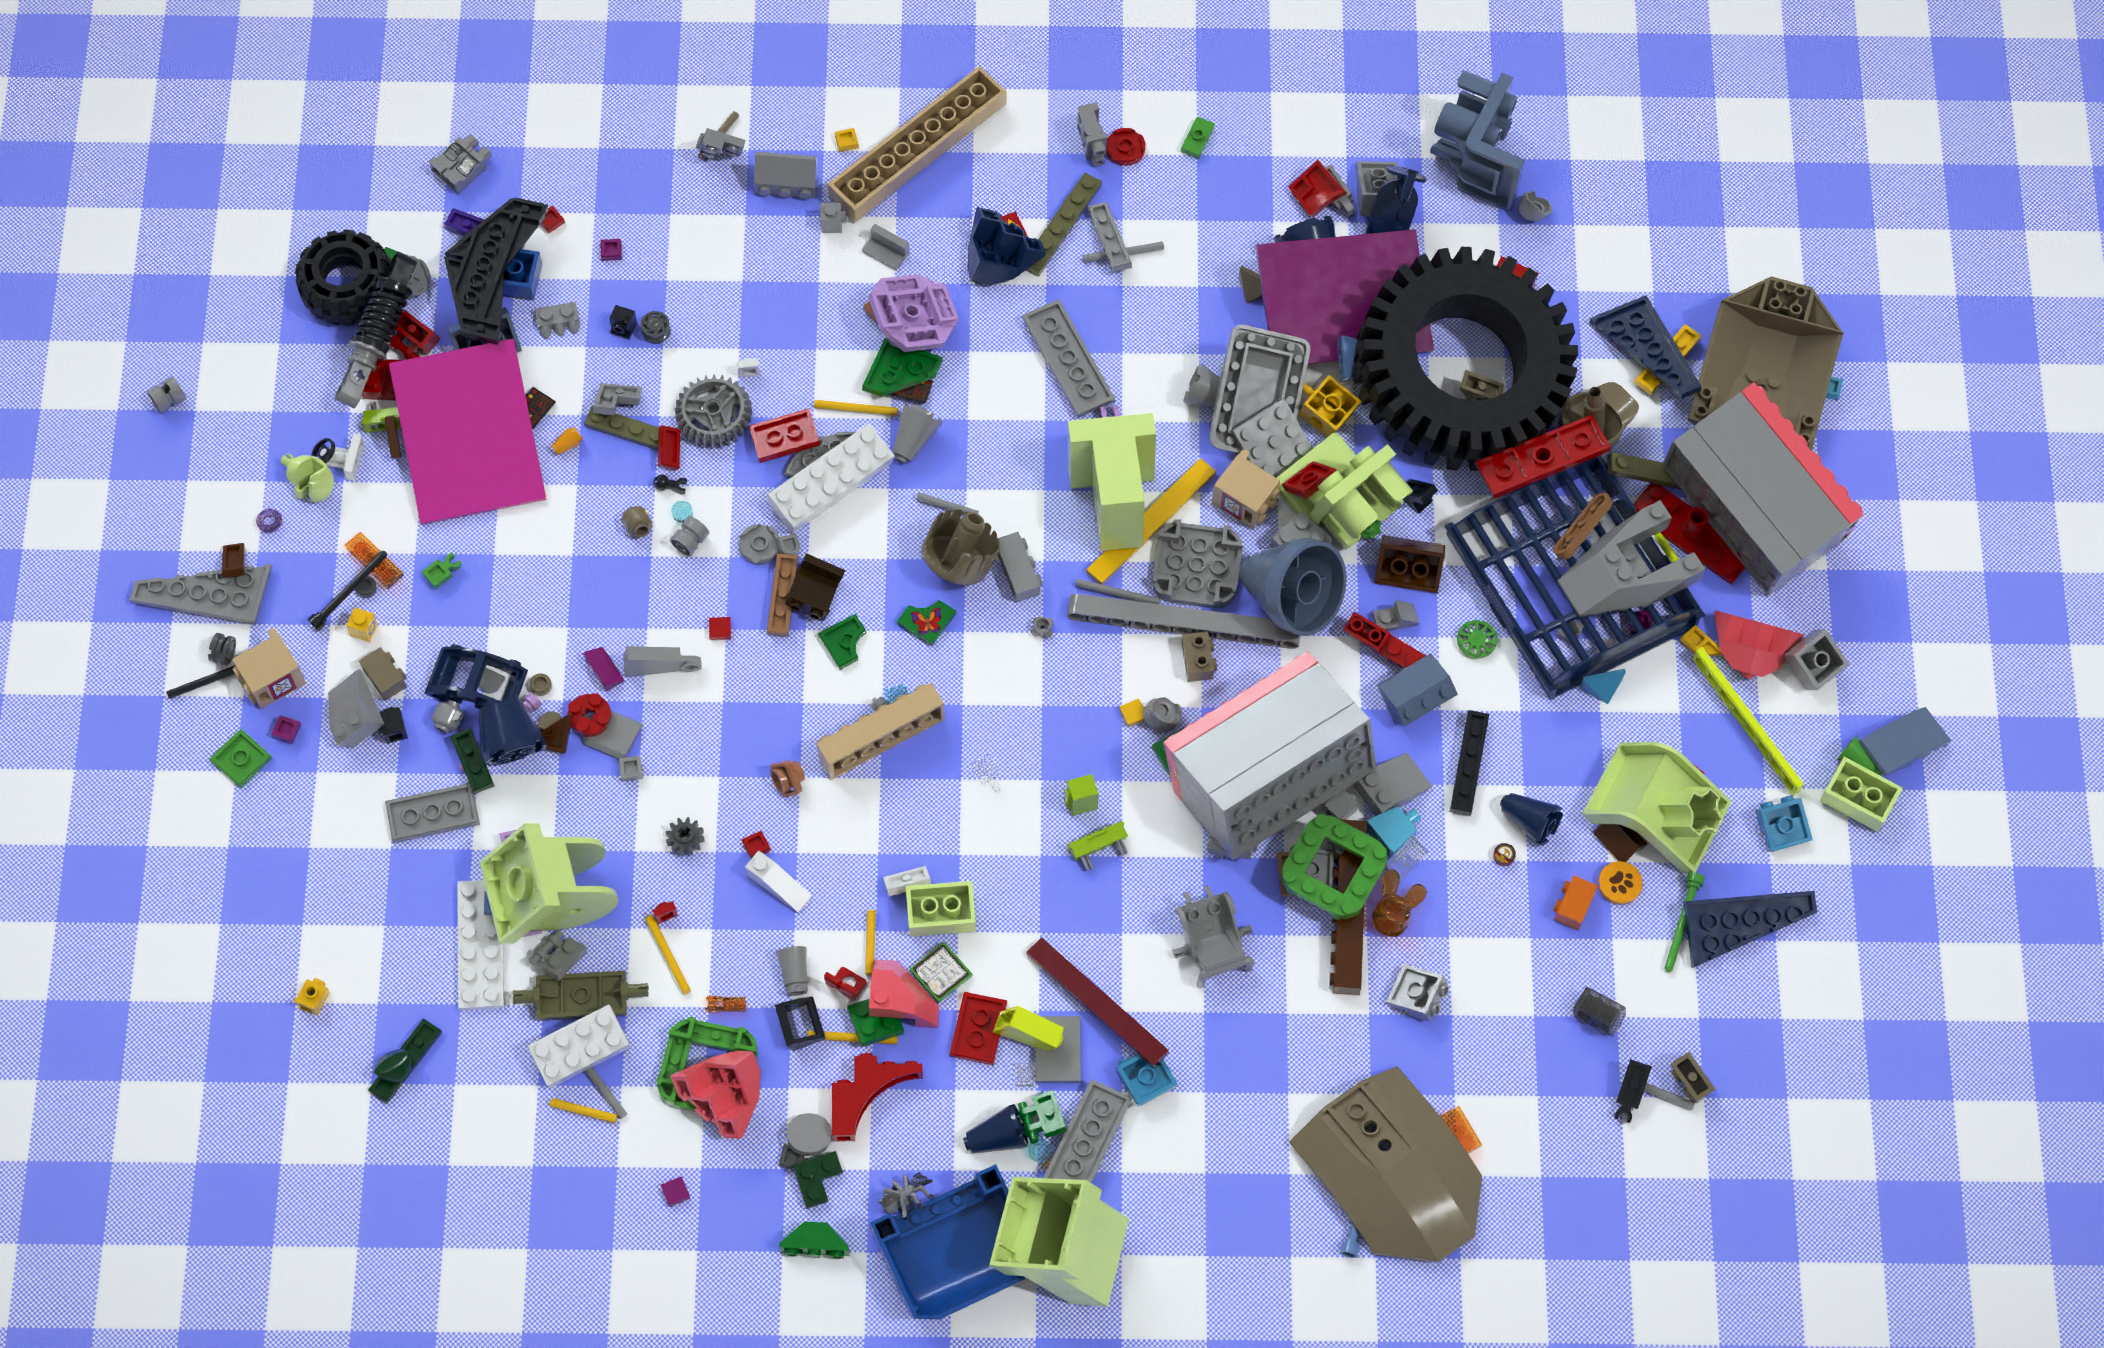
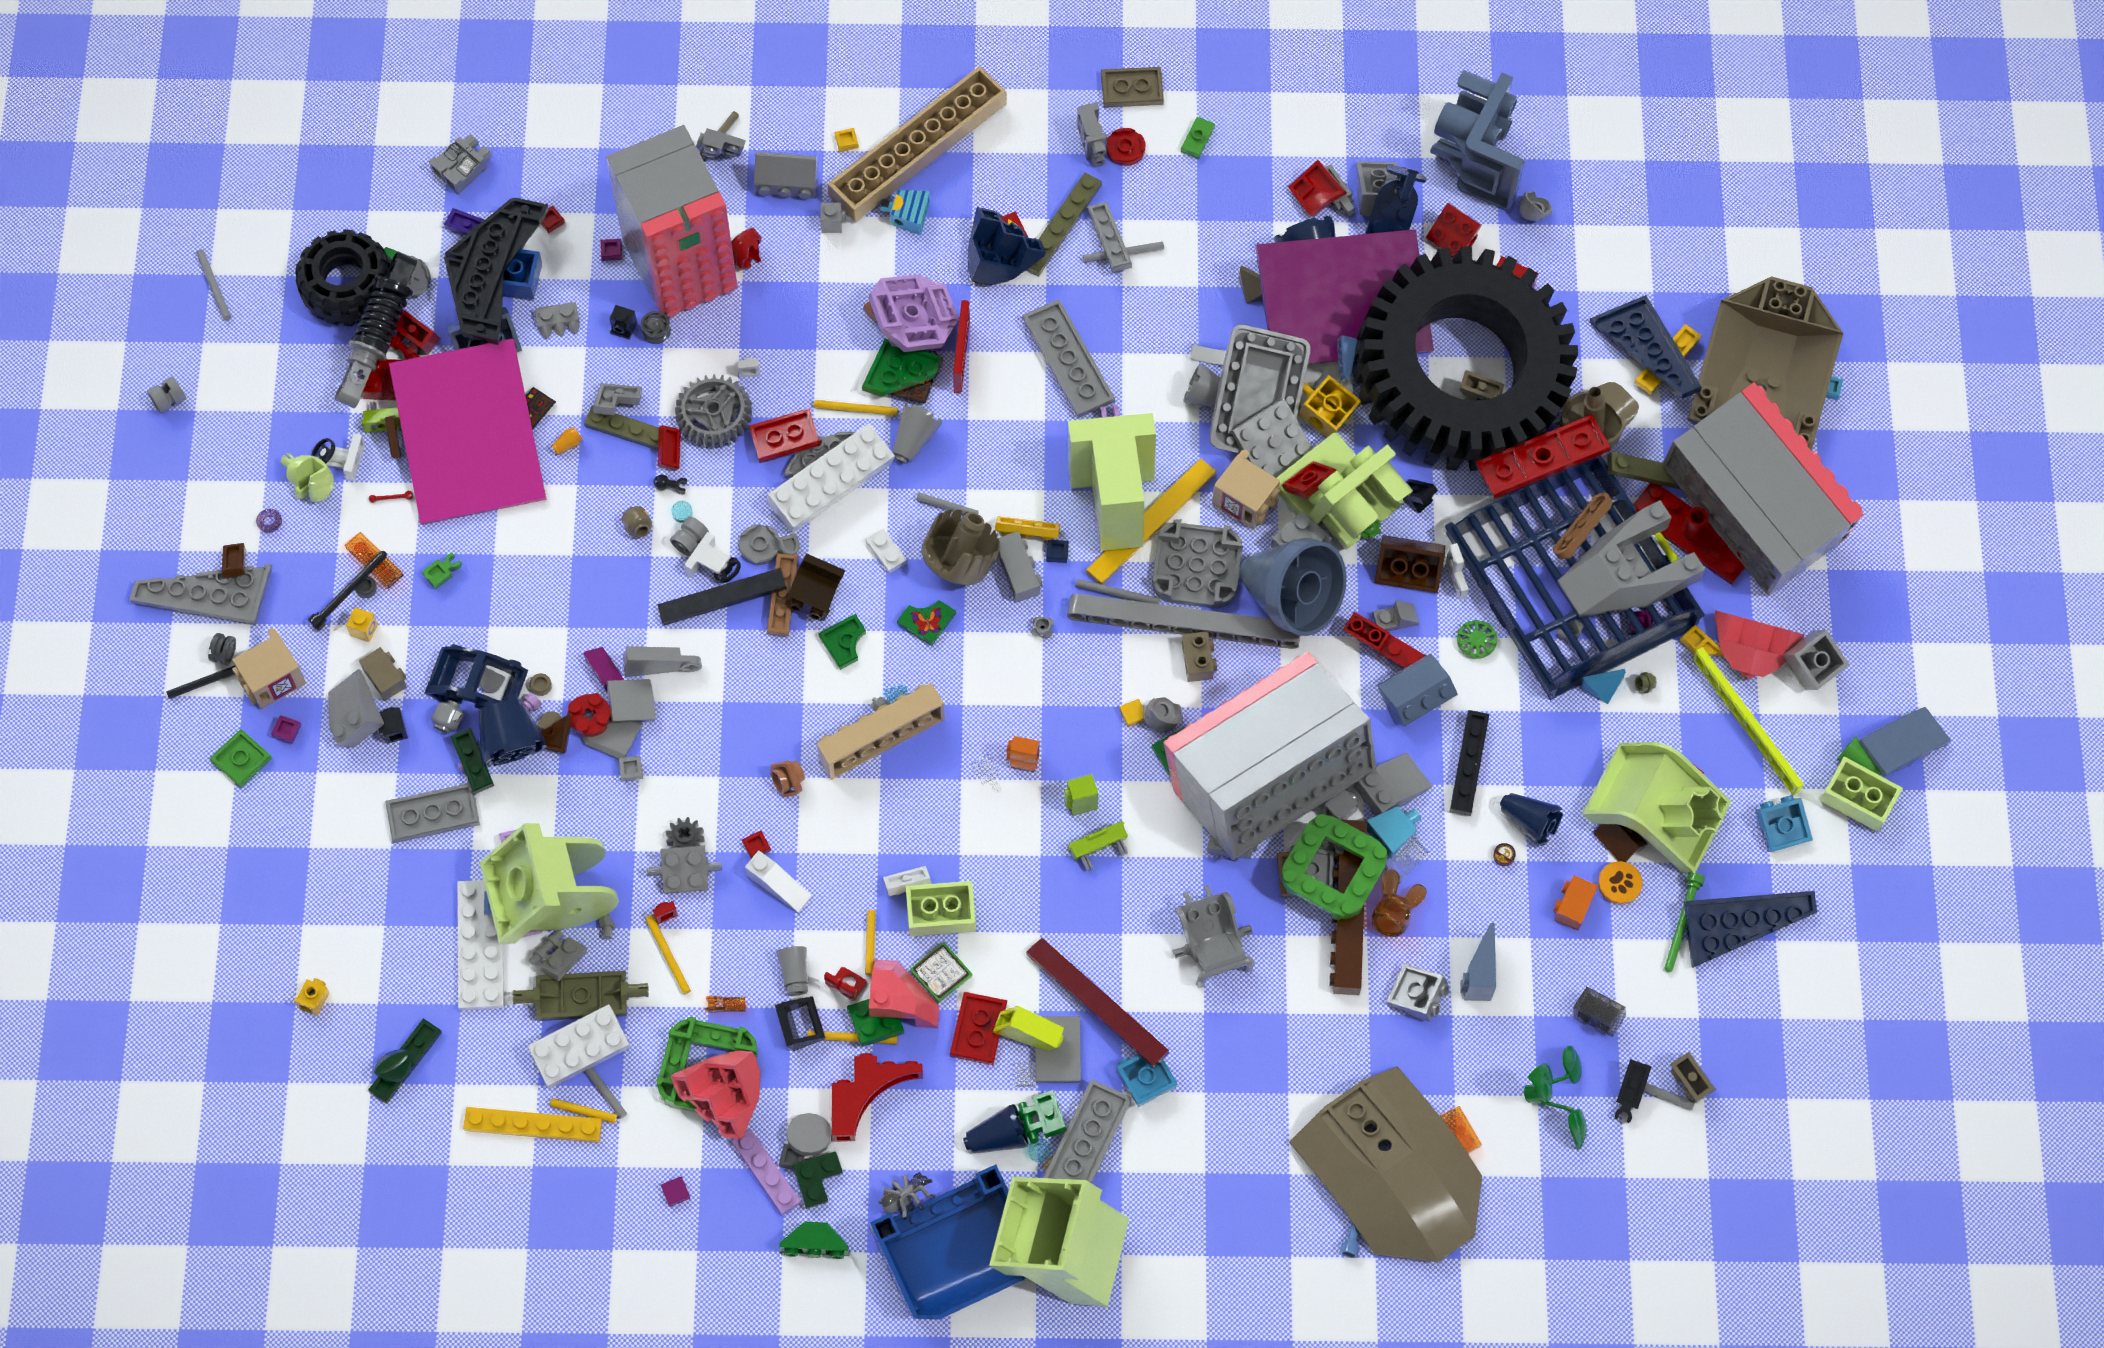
red tile [709,617,731,640] -> none
light grey panel [862,223,910,271] -> none
none -> light grey bar [196,249,231,321]
none -> red hinge [369,490,413,503]
none -> yellow plate [463,1107,603,1143]
none -> light grey bar [599,914,617,939]
none -> piece [606,124,738,318]
none -> light grey slope [607,679,656,723]
none -> light grey plate [646,845,723,893]
none -> black tile [657,568,787,626]
none -> white piece [684,532,741,583]
none -> red hair [731,227,762,269]
none -> lavender plate [732,1128,801,1216]
none -> white plate [866,528,907,574]
none -> medium azure torso [880,190,930,235]
none -> red tile [953,300,970,394]
none -> yellow plate [995,516,1061,540]
none -> orange brick [1006,736,1040,772]
none -> dark blue tile [1046,540,1069,563]
none -> dark tan tile [1101,67,1164,108]
none -> white sticker [1190,344,1226,365]
none -> red plate [1425,203,1482,257]
none -> white tile [1445,543,1469,600]
none -> sand blue slope [1460,923,1496,1001]
none -> green plant [1524,1045,1587,1150]
none -> olive plate [1635,672,1657,693]

